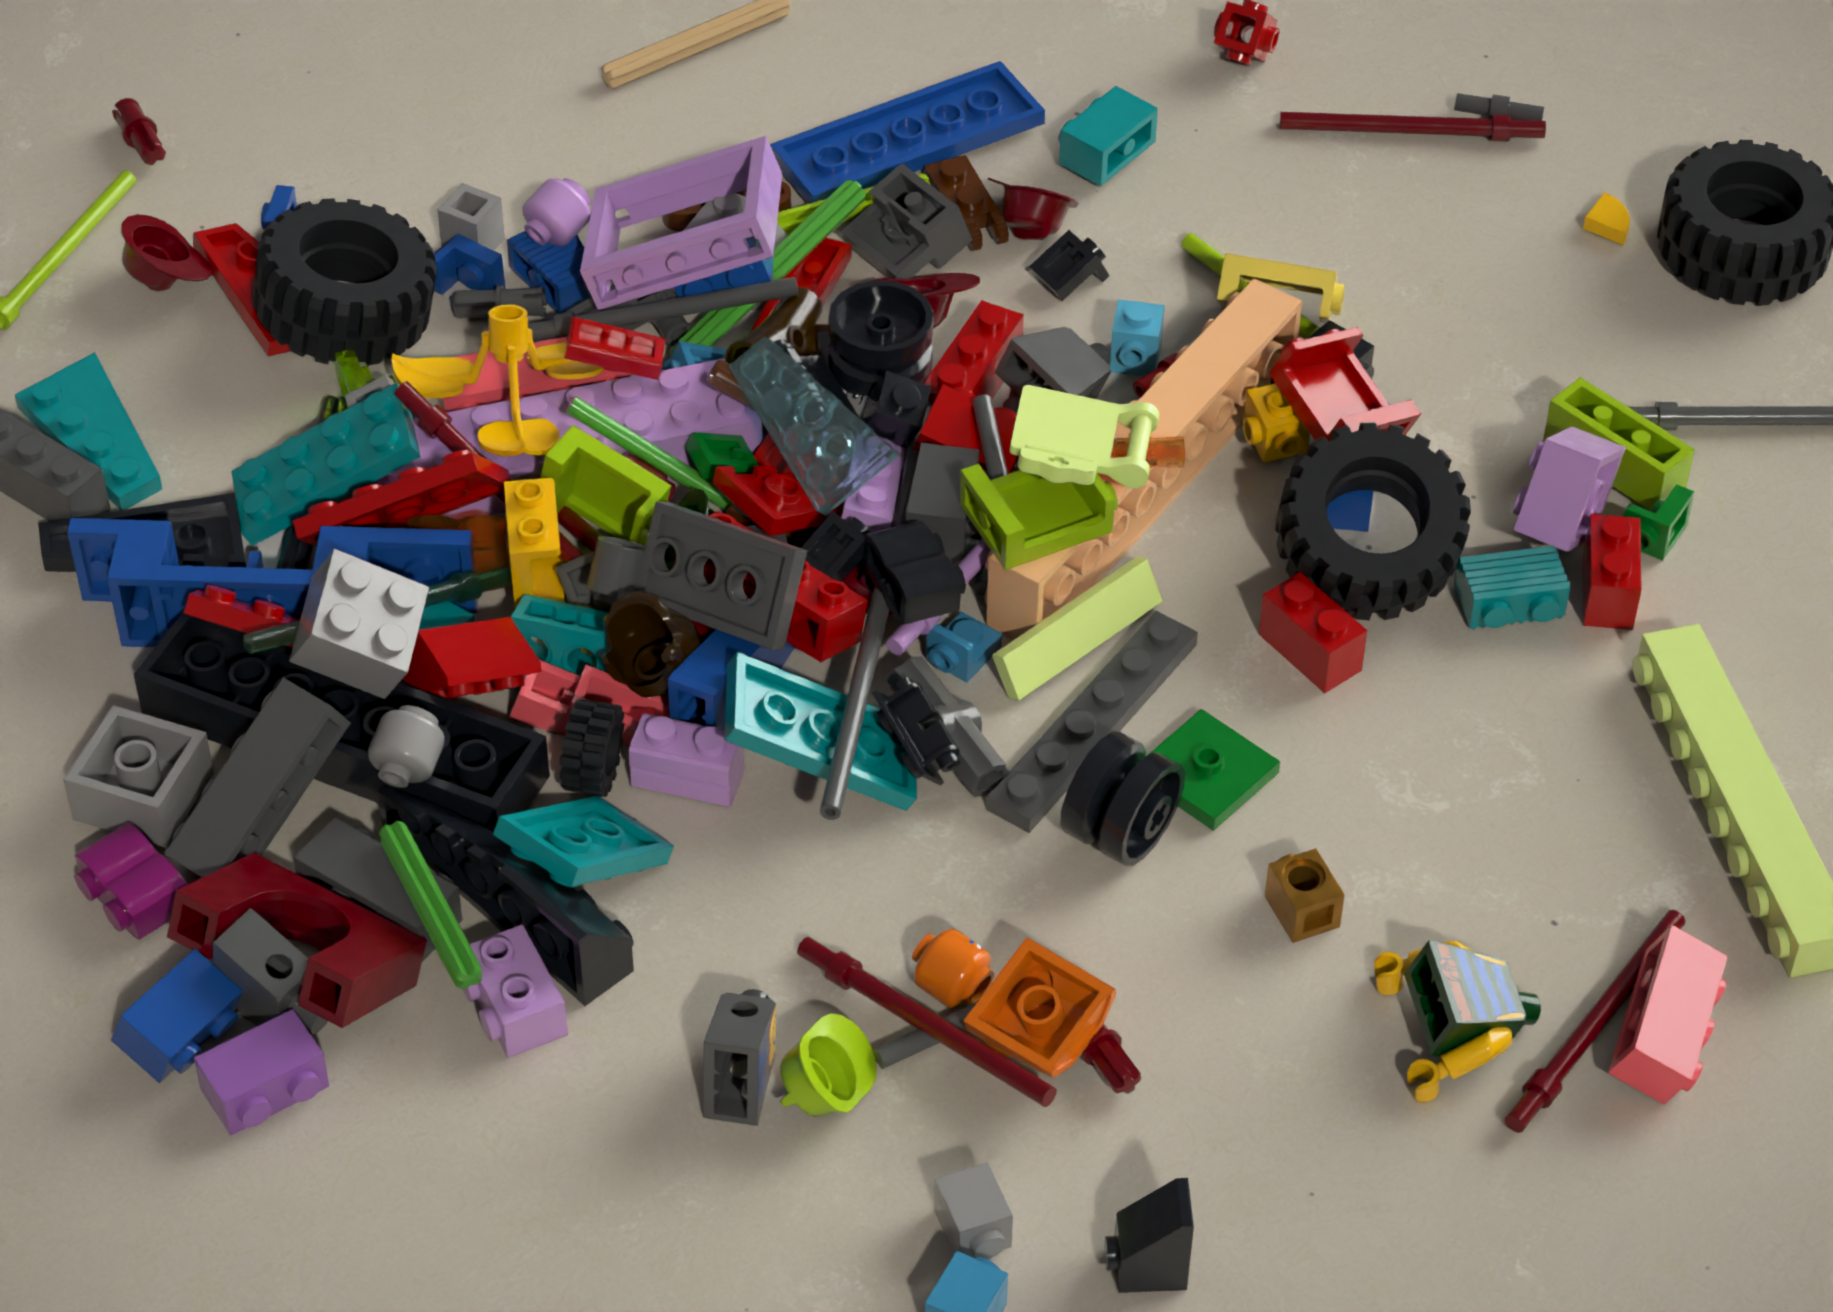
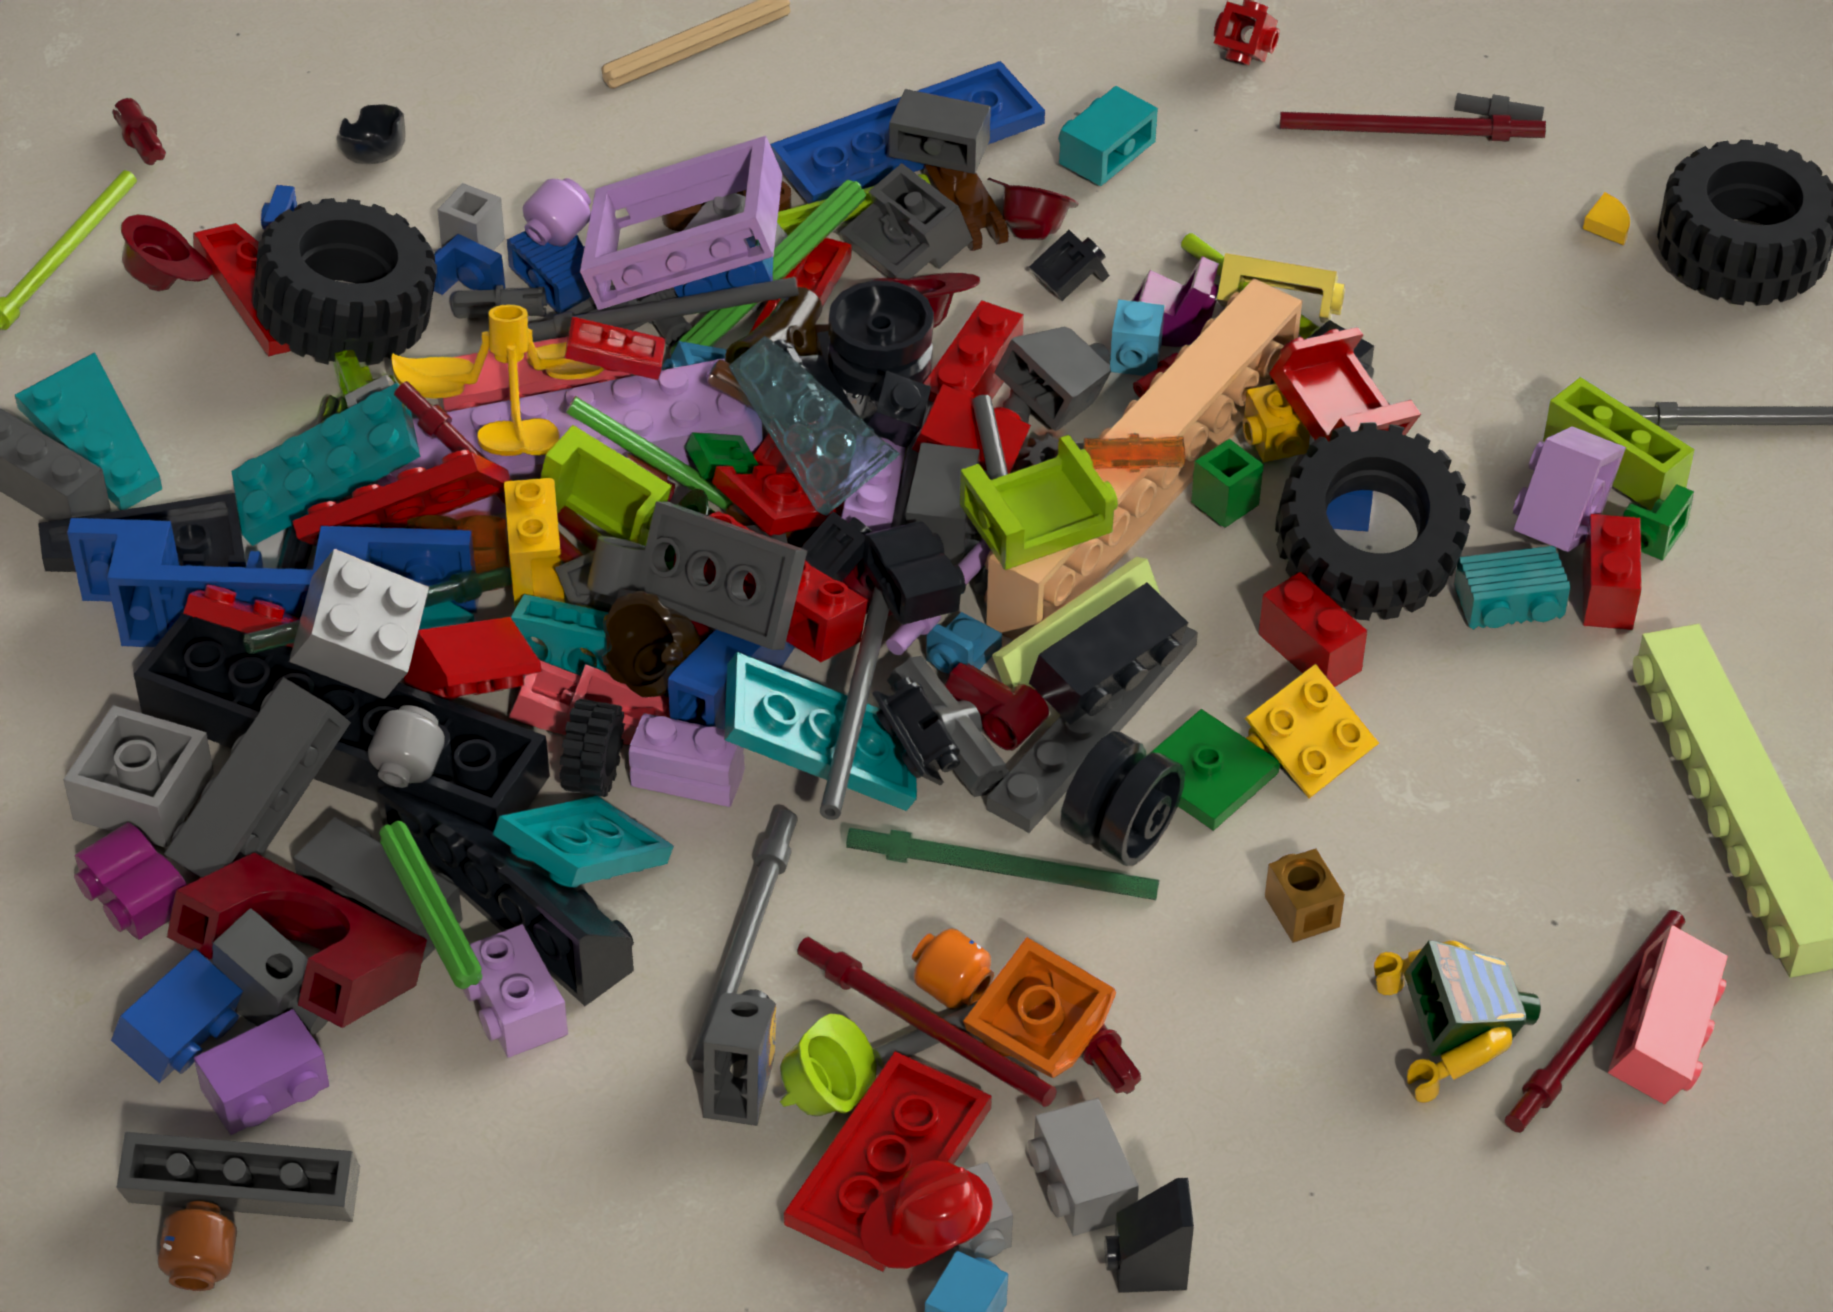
yellowish green piece [1009,385,1159,489] -> none
none -> dark grey brick [116,1132,360,1222]
none -> dark orange head [157,1201,237,1291]
none -> black hair [336,104,406,164]
none -> dark grey bar [689,810,798,1073]
none -> red plate [784,1051,992,1272]
none -> clear green bar [846,827,1160,901]
none -> red piece [860,1160,993,1269]
none -> dark grey brick [889,89,991,174]
none -> dark red piece [945,662,1049,751]
none -> light grey brick [1028,1098,1139,1236]
none -> black brick [1029,582,1189,724]
none -> magenta brick [1131,256,1219,347]
none -> green brick [1191,439,1264,528]
none -> yellow hinge [1244,664,1379,799]

